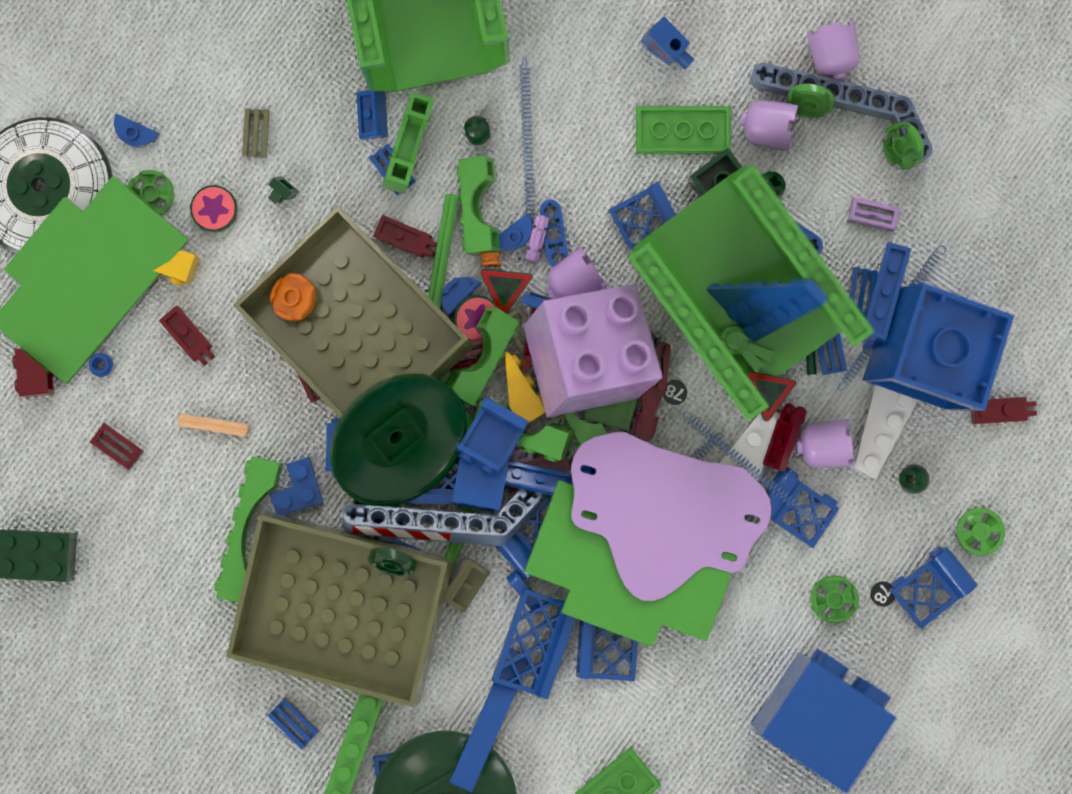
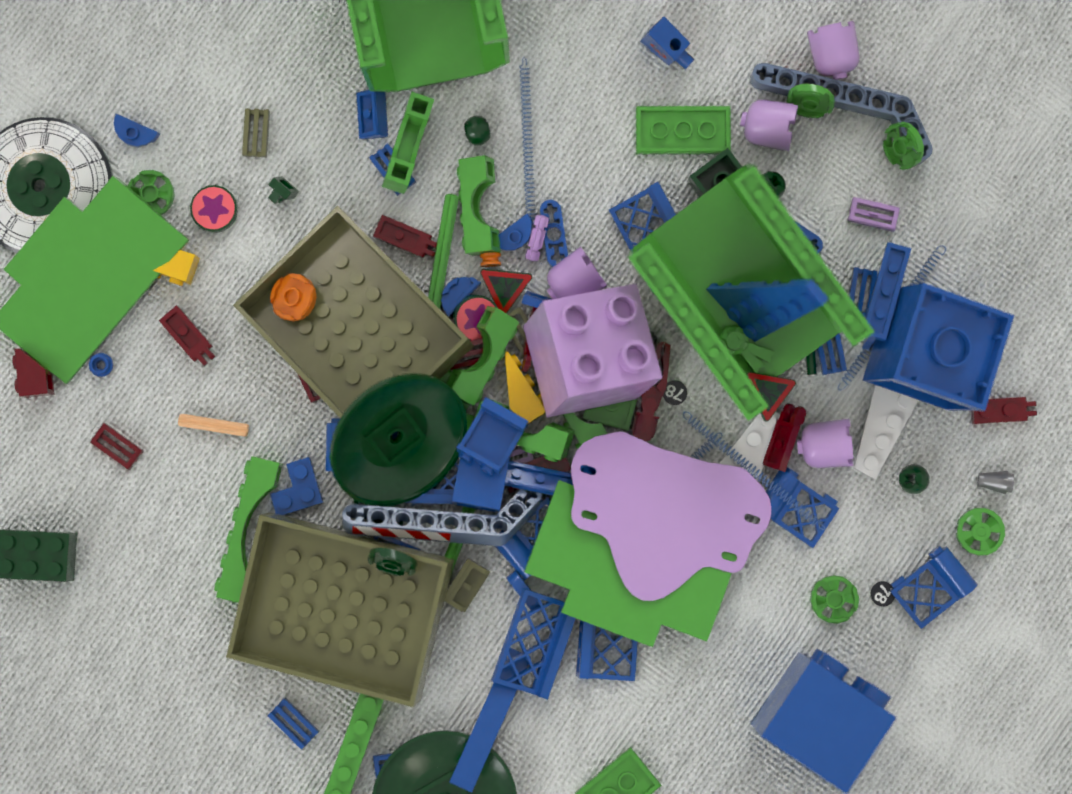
none -> flat silver cone [977,471,1014,494]

